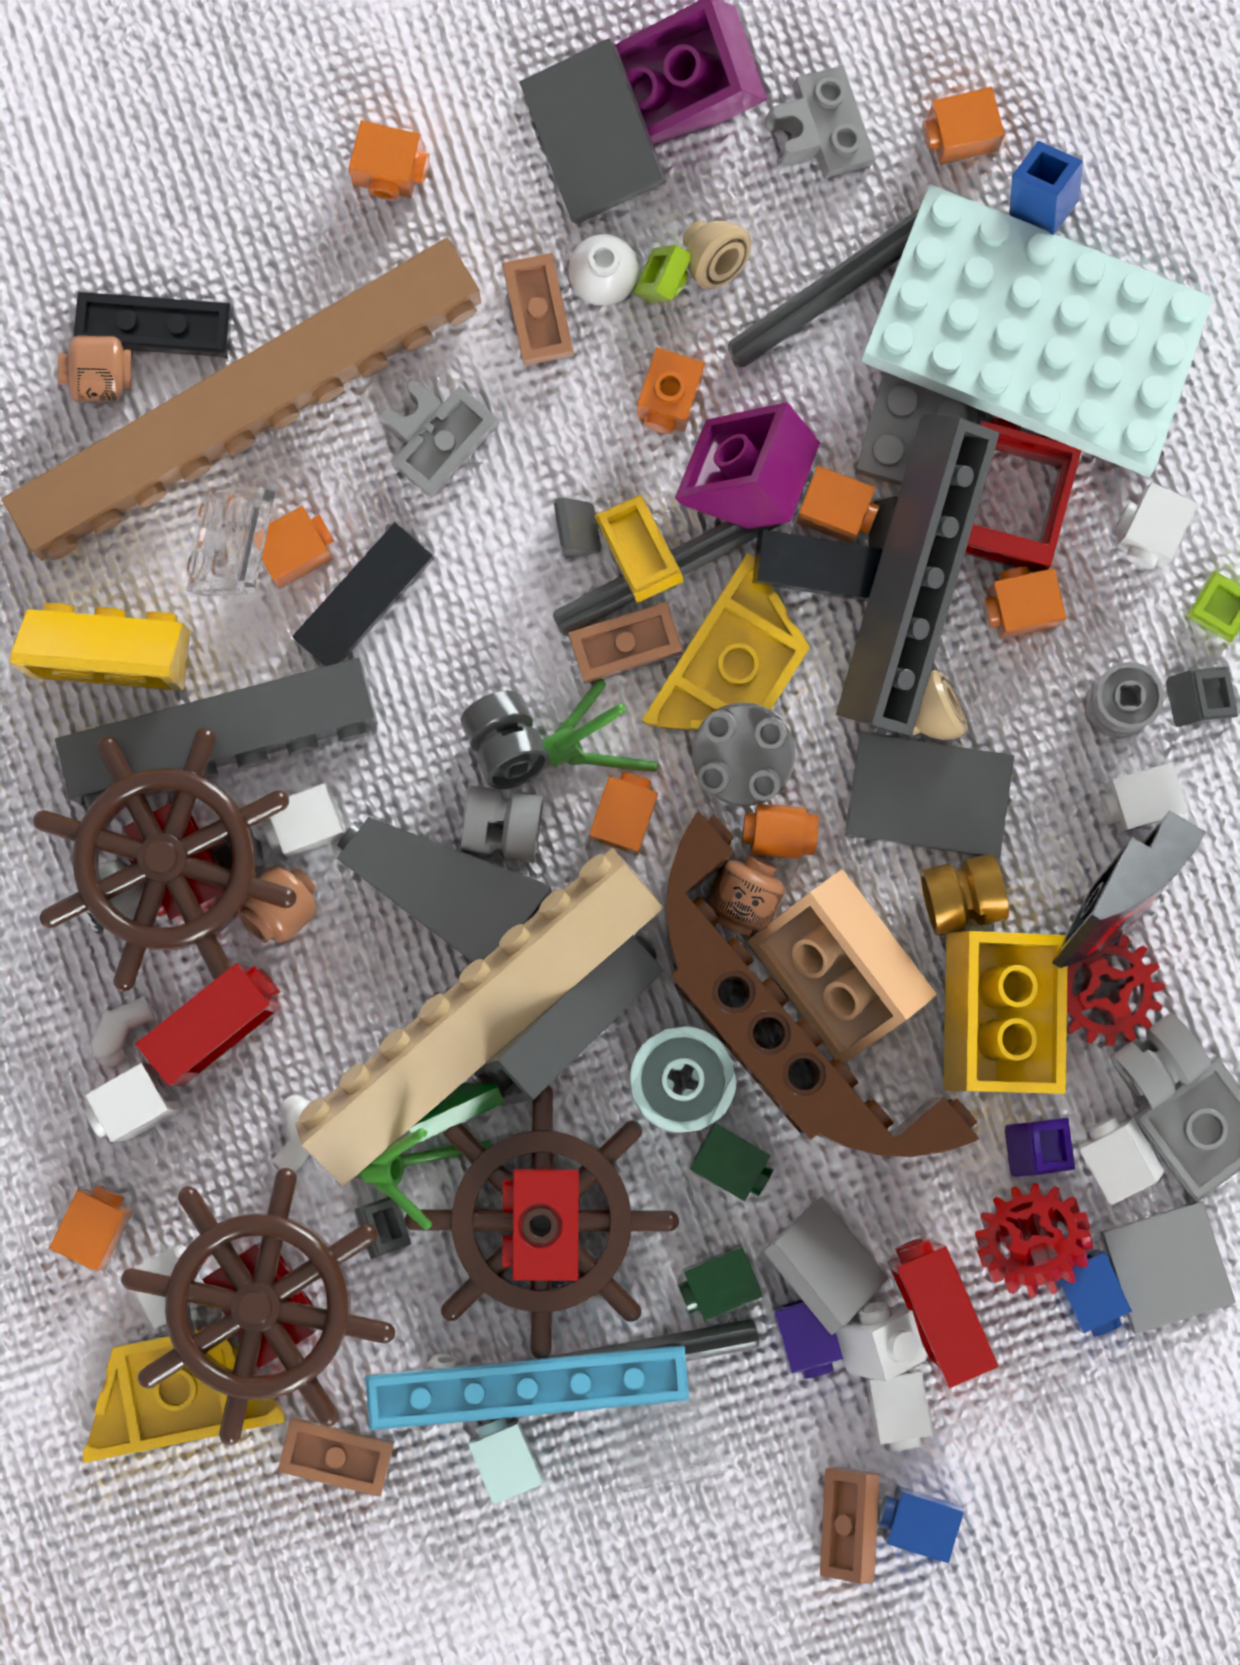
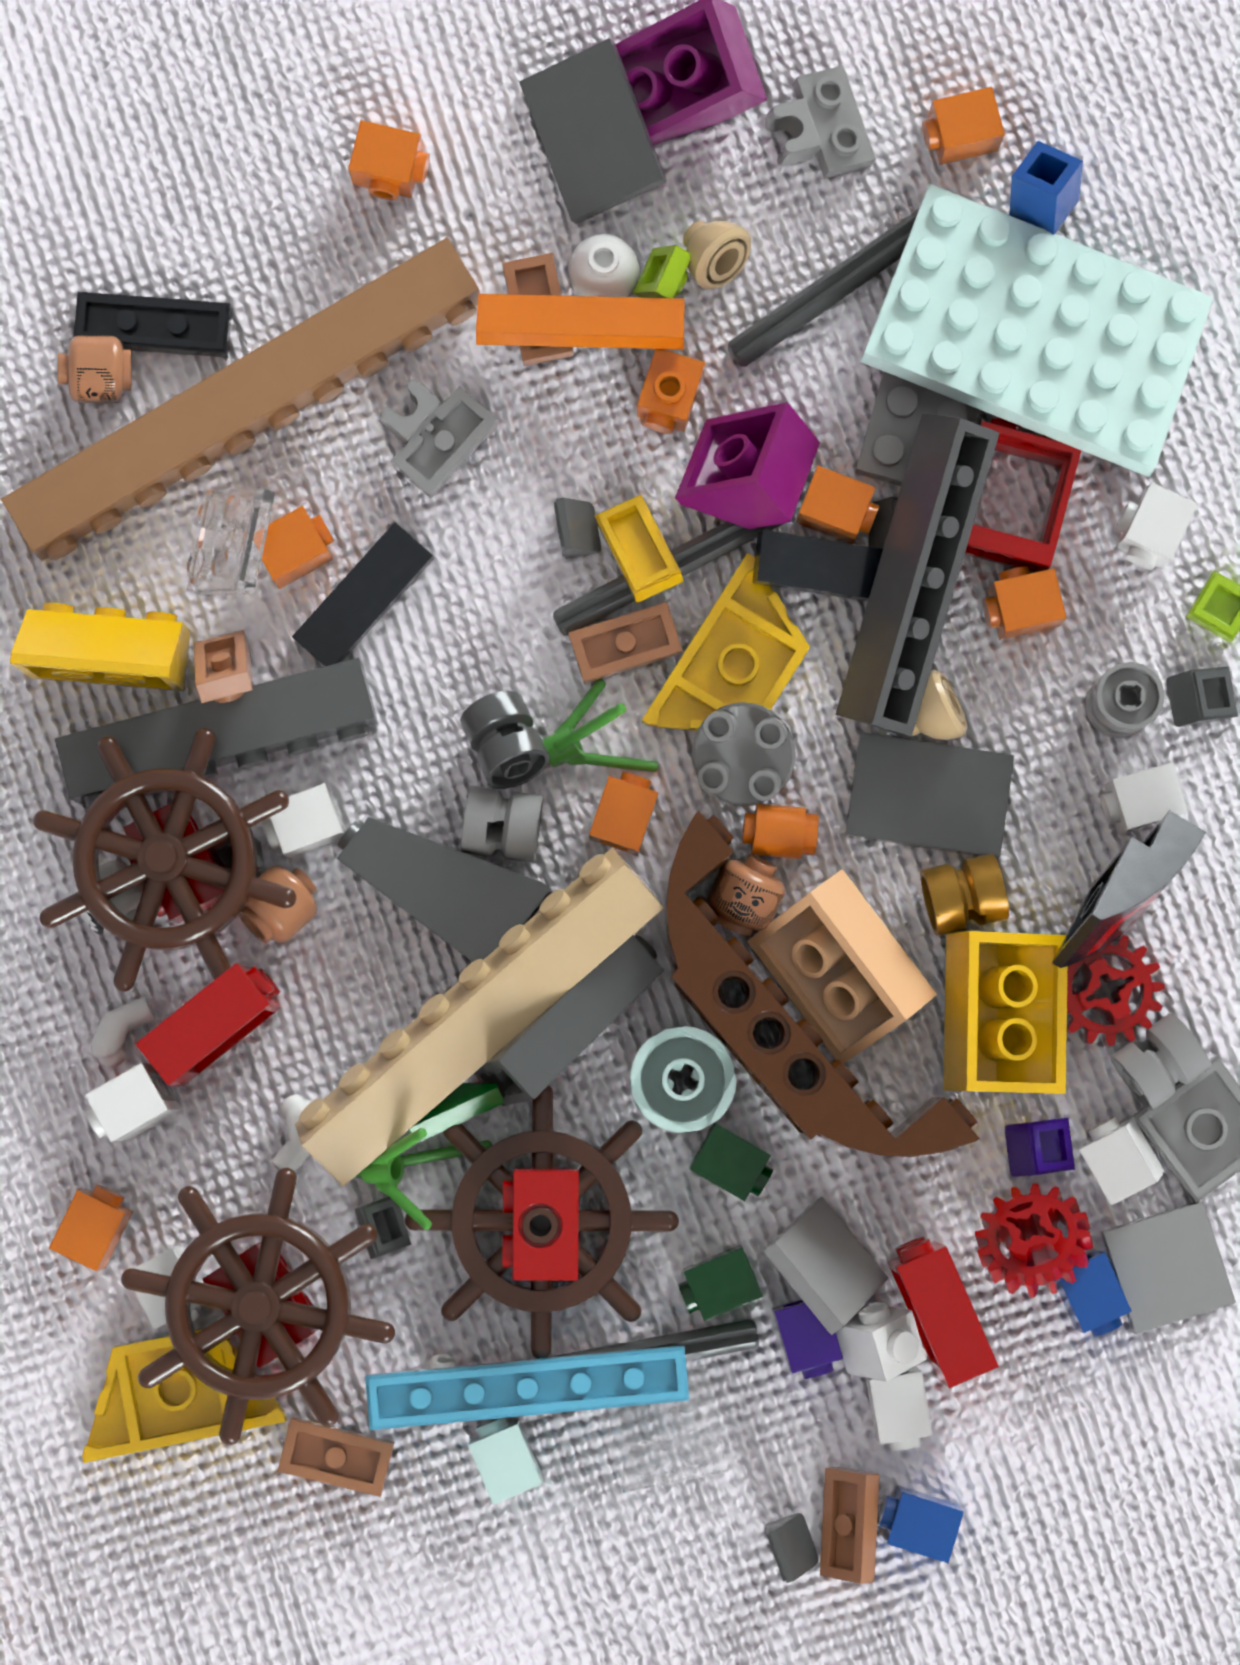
none -> nougat plate [194,630,253,704]
none -> orange tile [476,294,685,350]
none -> dark grey slope [765,1513,818,1583]

